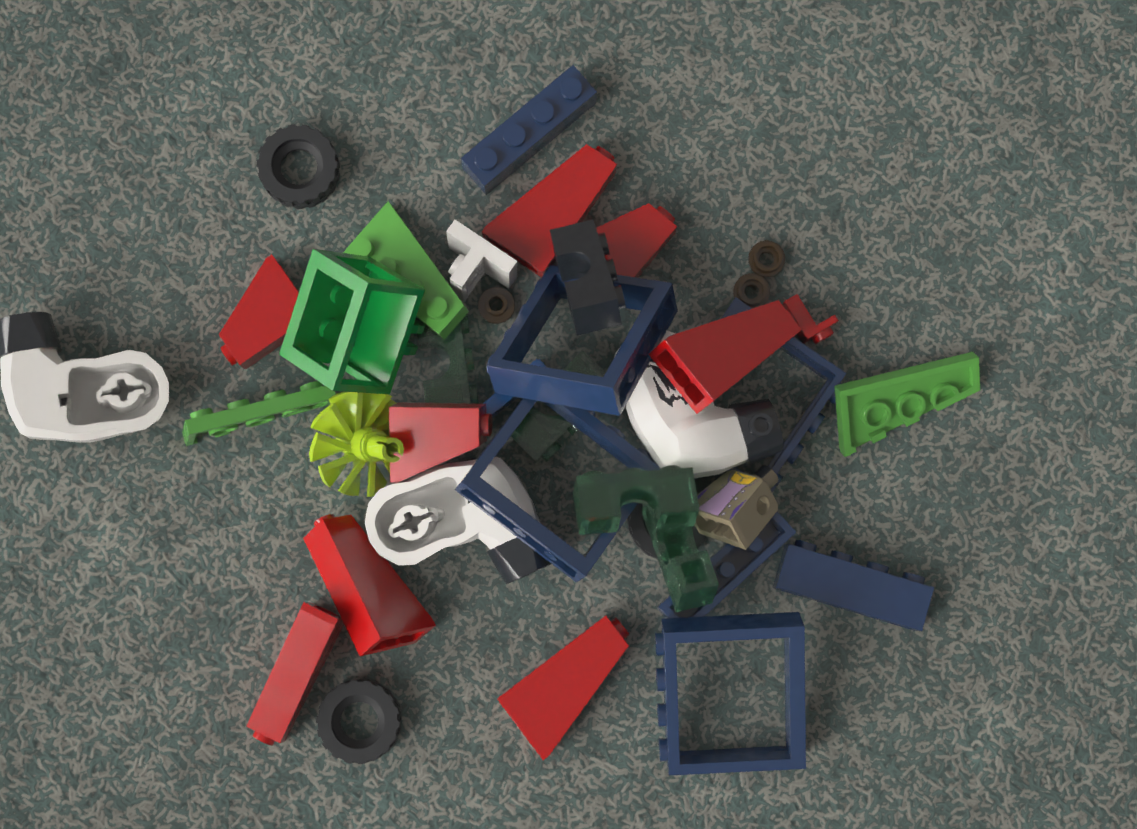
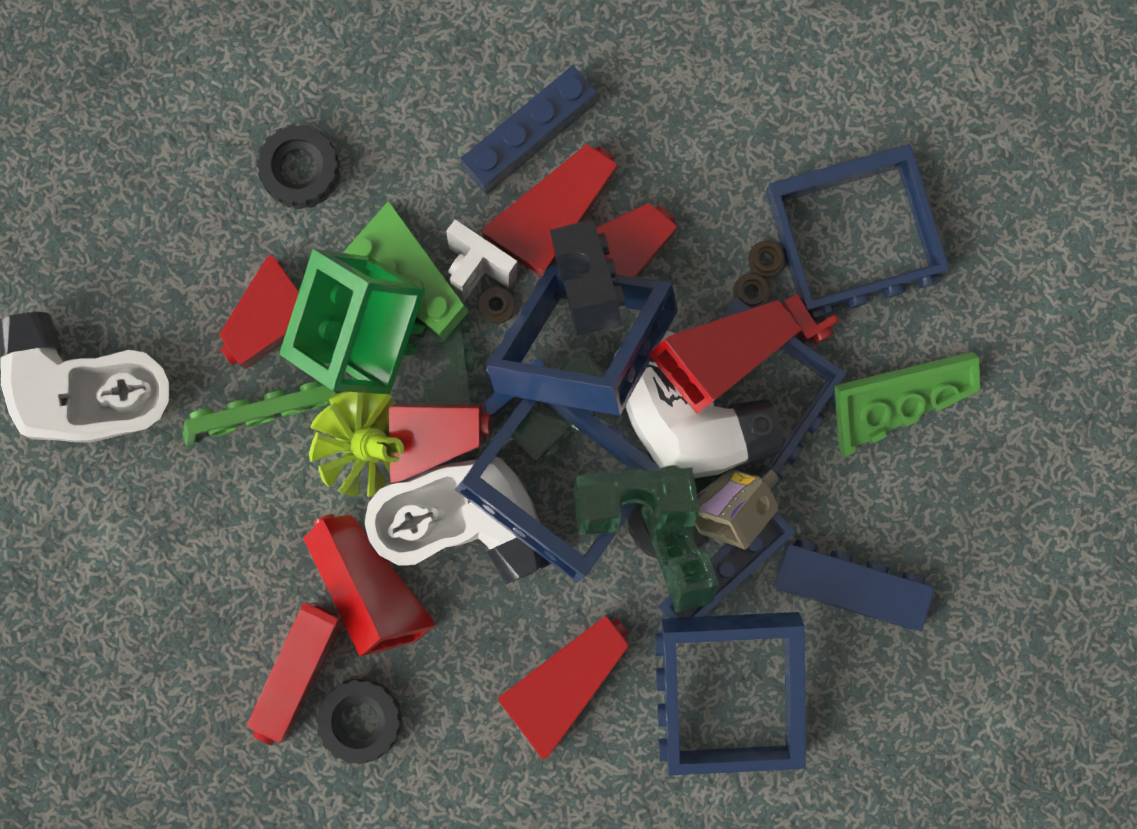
none -> dark blue window [766,144,950,318]

